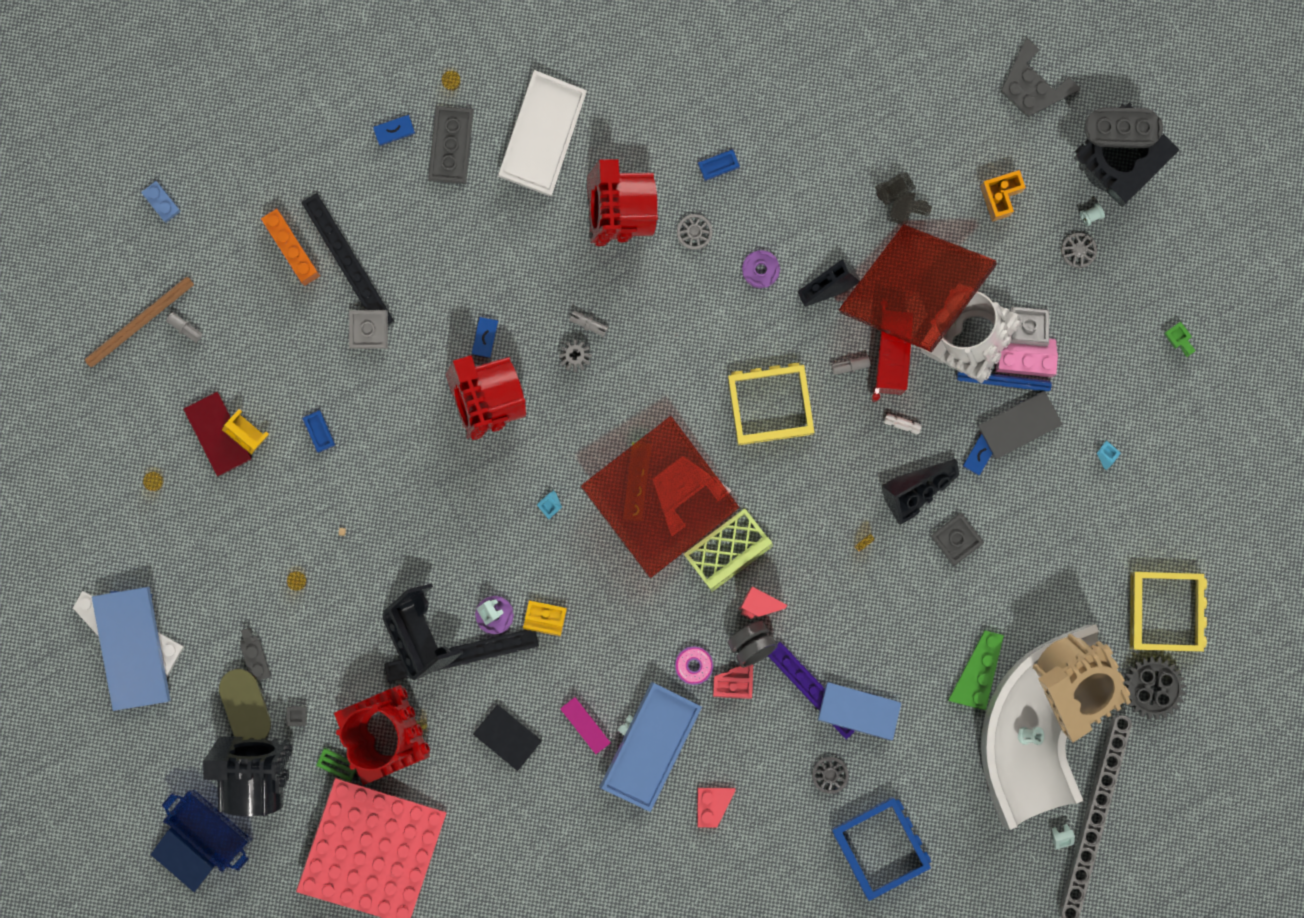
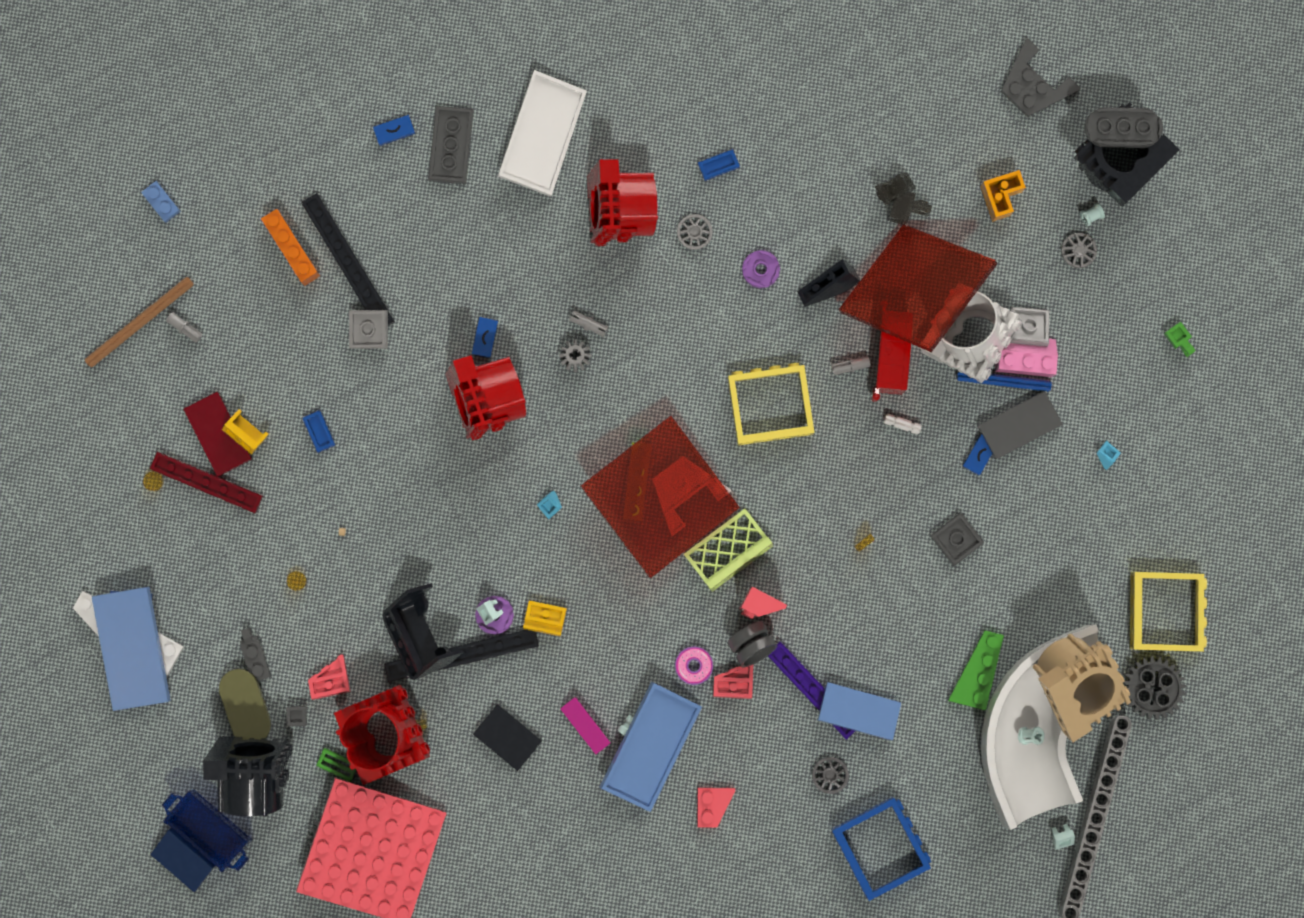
clear yellow tile [442,71,461,91] -> none
black wedge [882,459,960,525] -> none
none -> dark red tile [150,452,264,514]
none -> coral wing [308,654,351,700]

